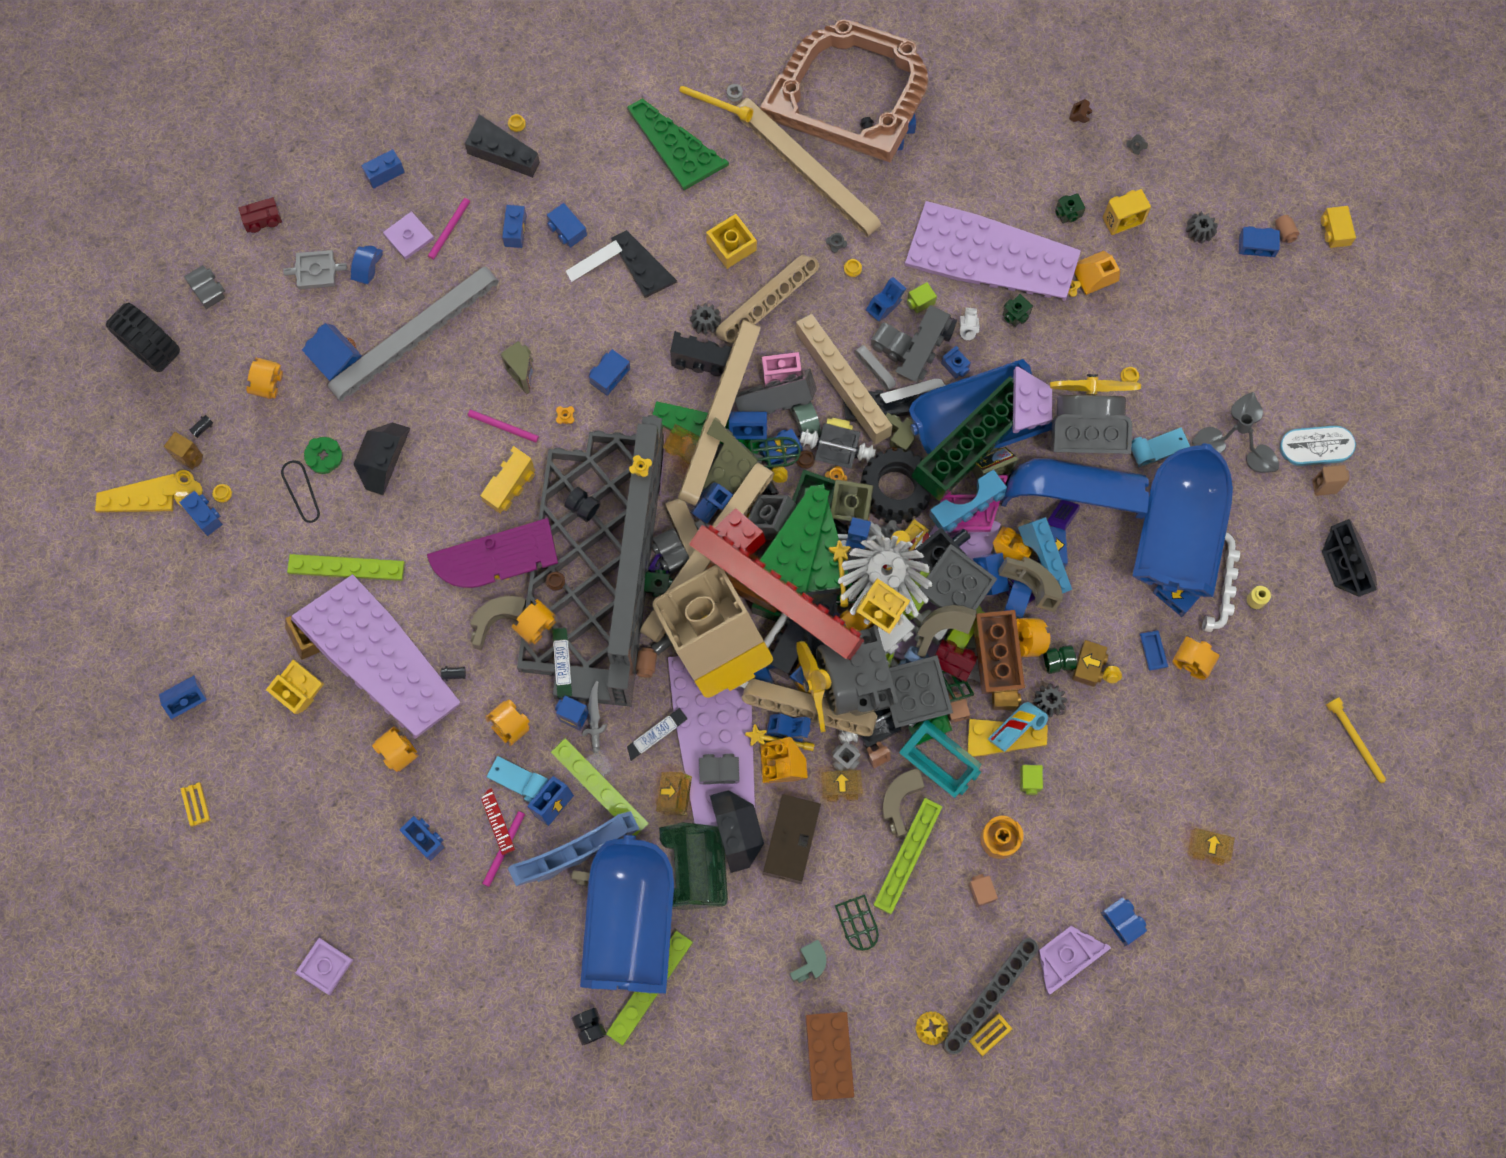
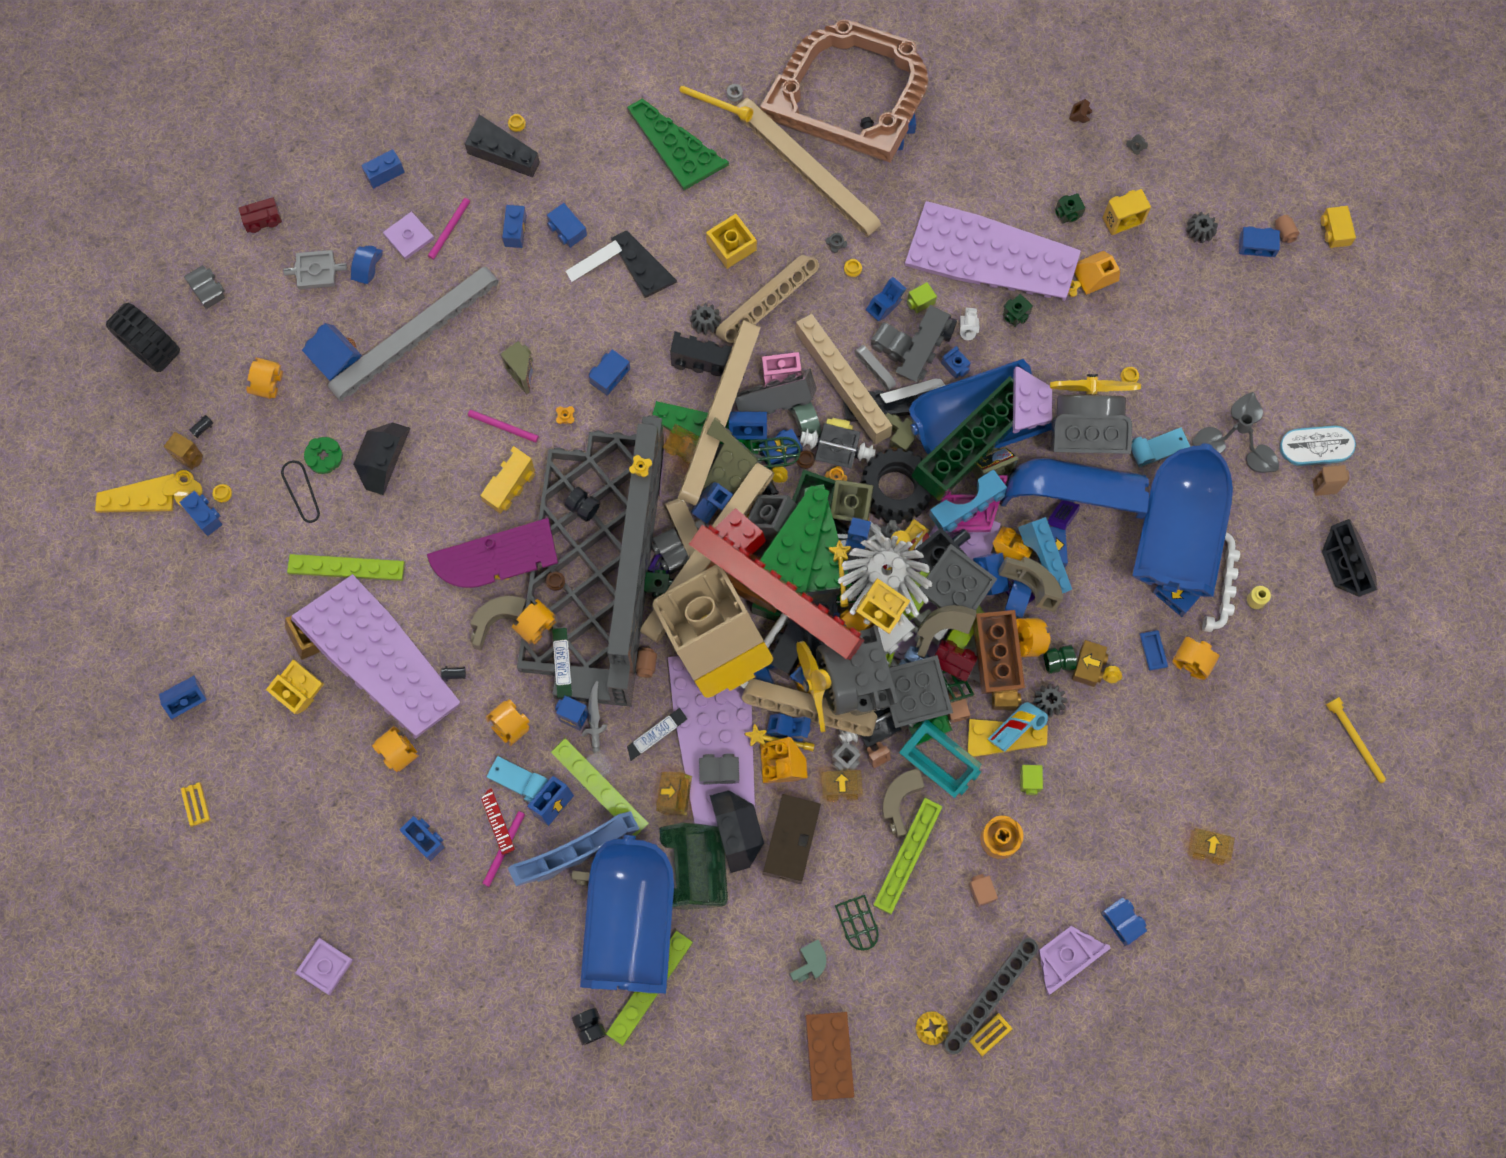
dark grey pin [651,633,673,655] -> none

